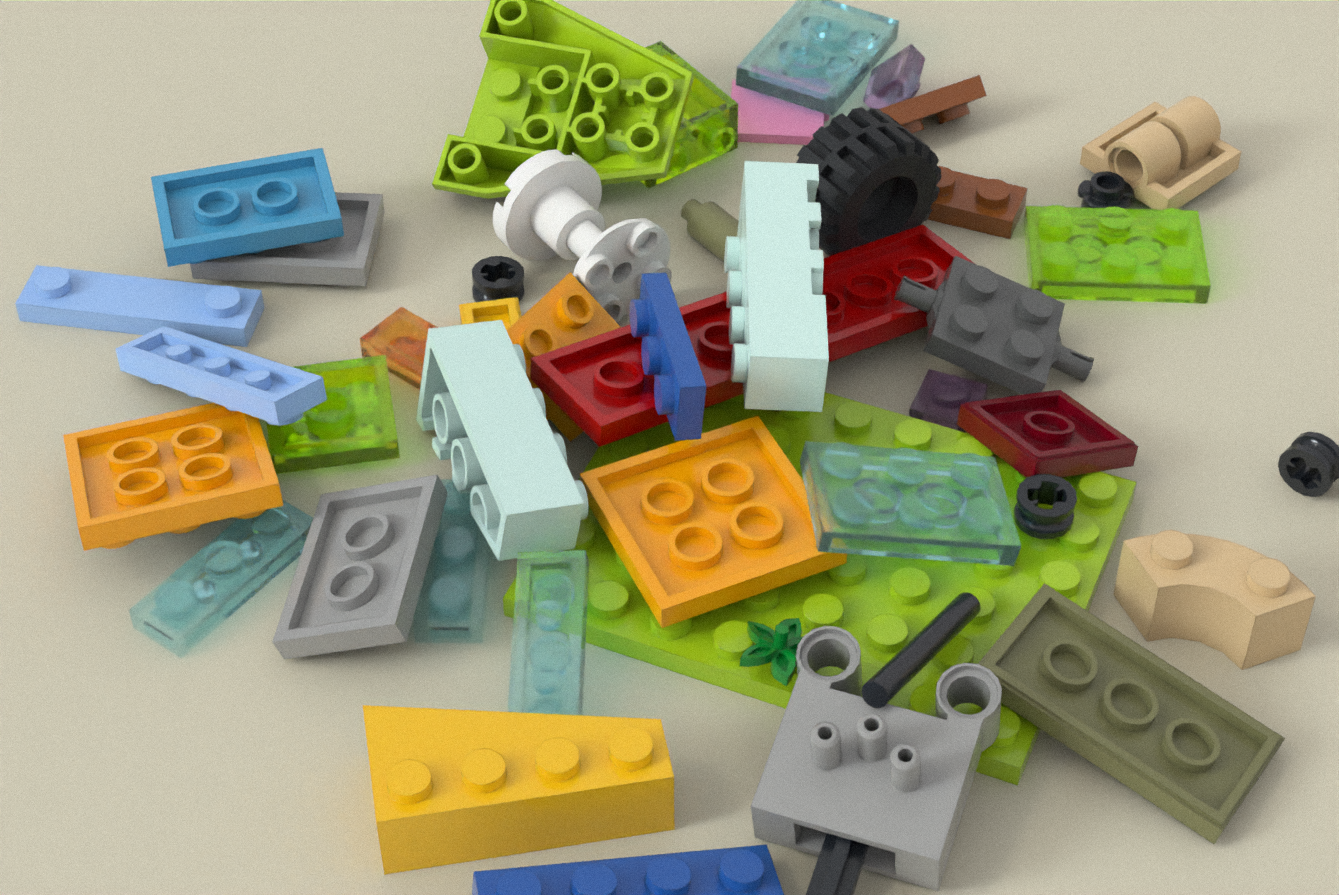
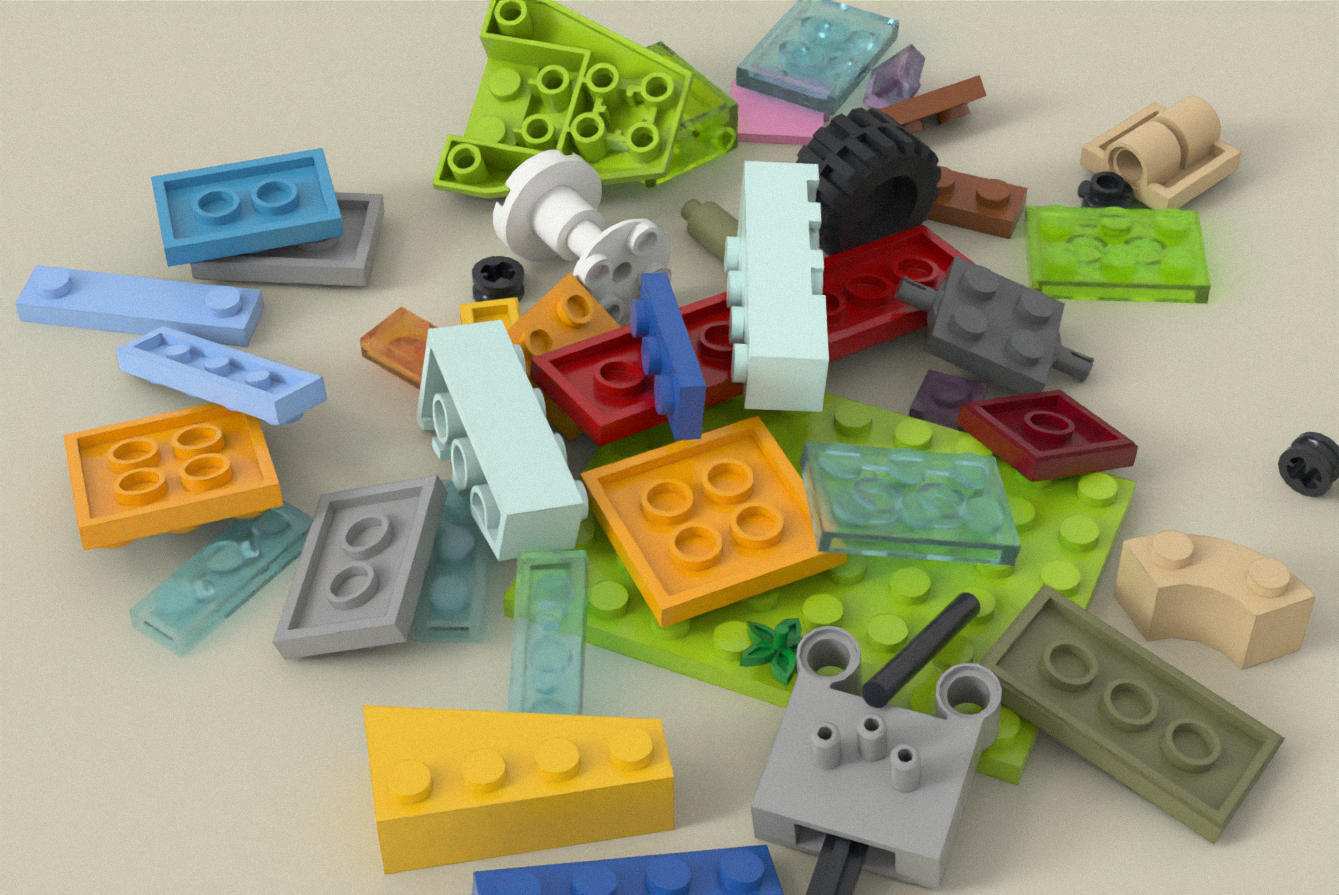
clear neon green plate [267,355,400,474] -> none
black bush [1014,474,1077,539] -> none

